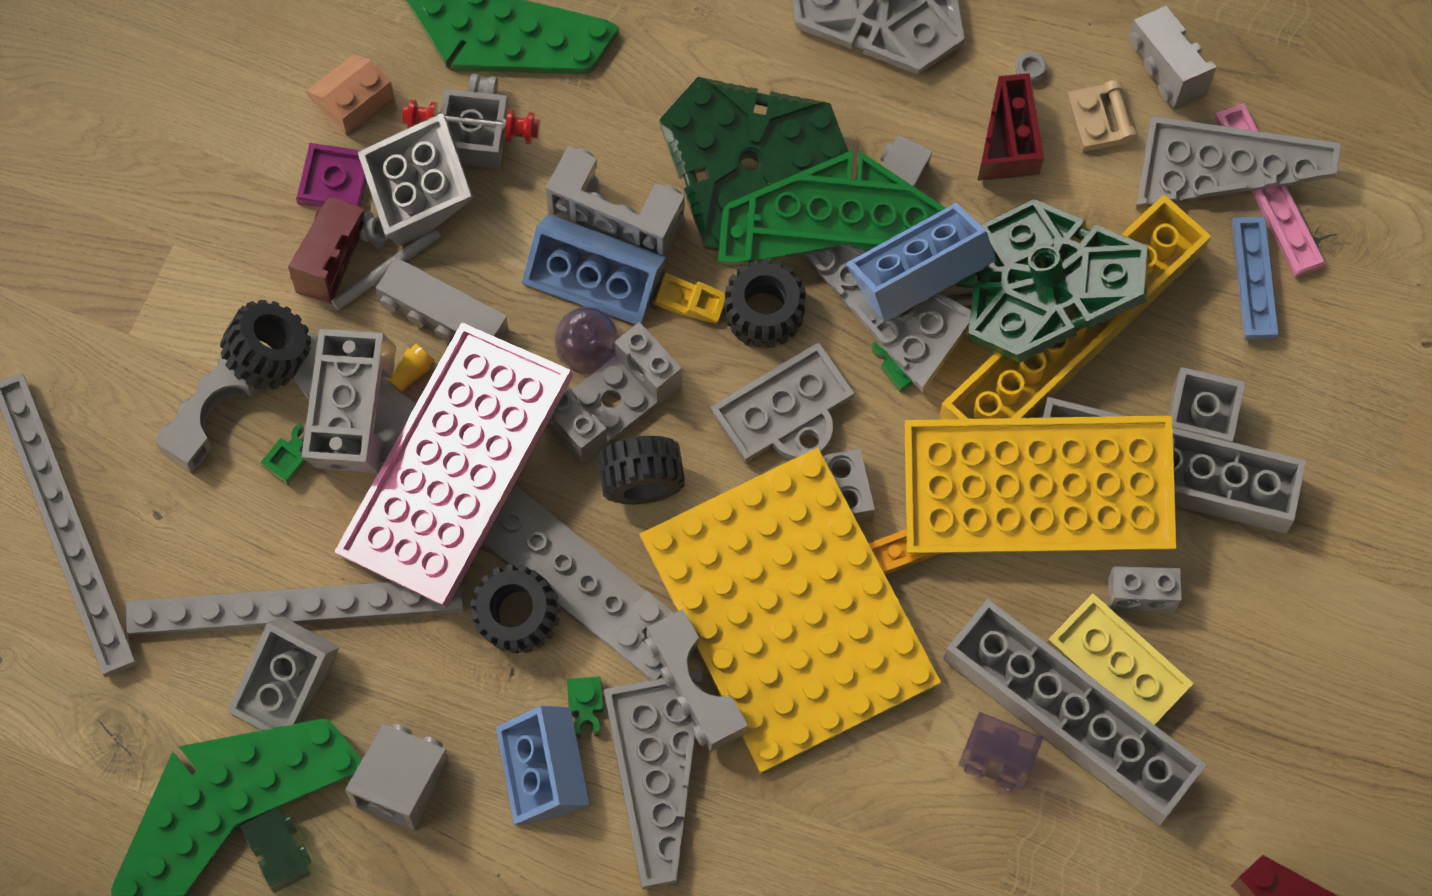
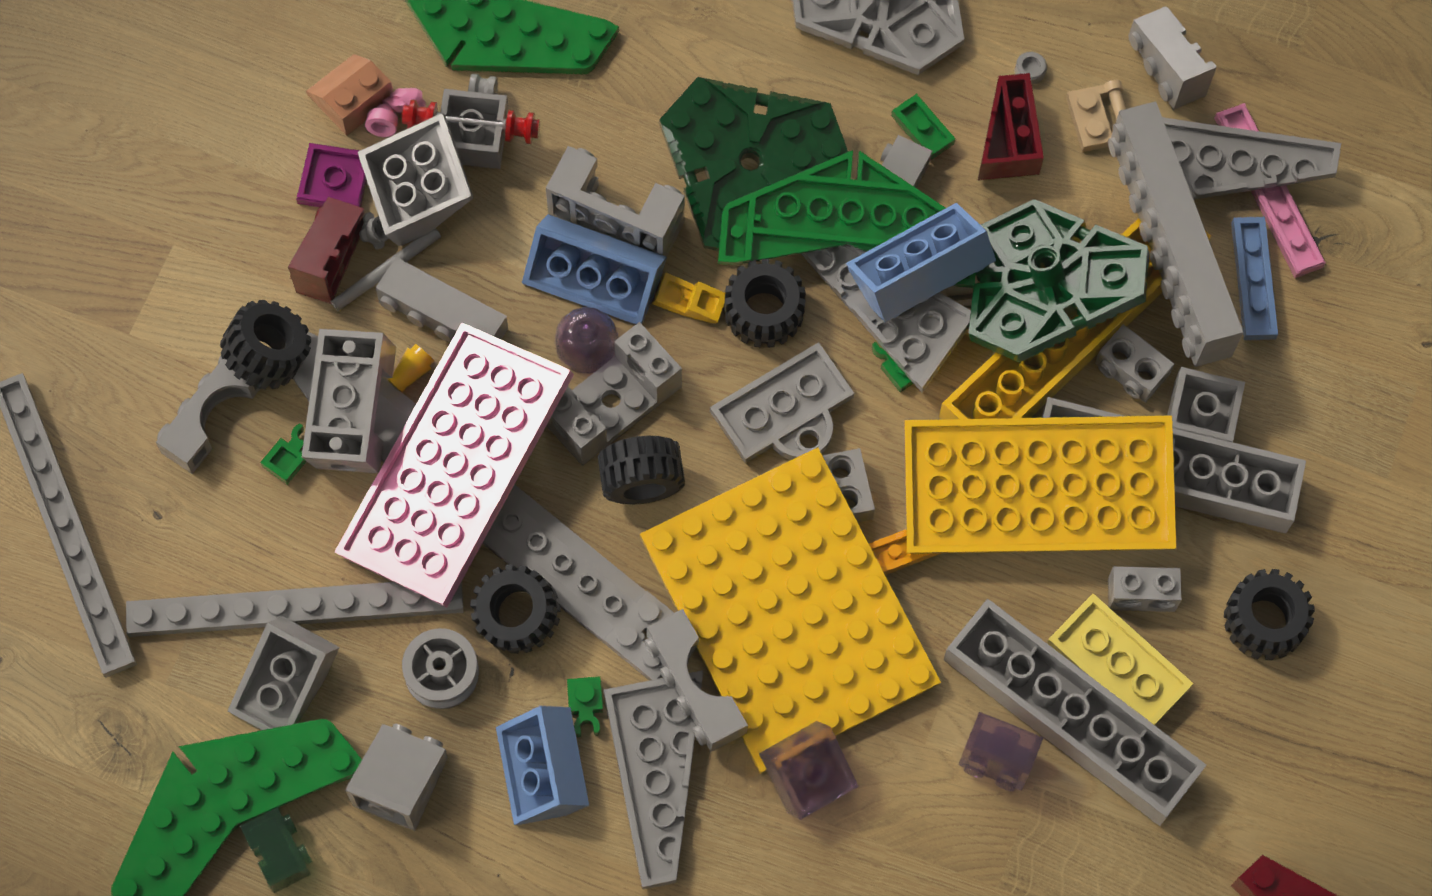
none -> bright pink arm [365,88,426,137]
none -> light grey wheel [402,628,479,709]
none -> brick [759,721,859,820]
none -> green plate [891,93,956,161]
none -> light grey brick [1095,324,1174,403]
none -> light grey brick [1108,101,1244,367]
none -> black tyre [1224,569,1315,660]

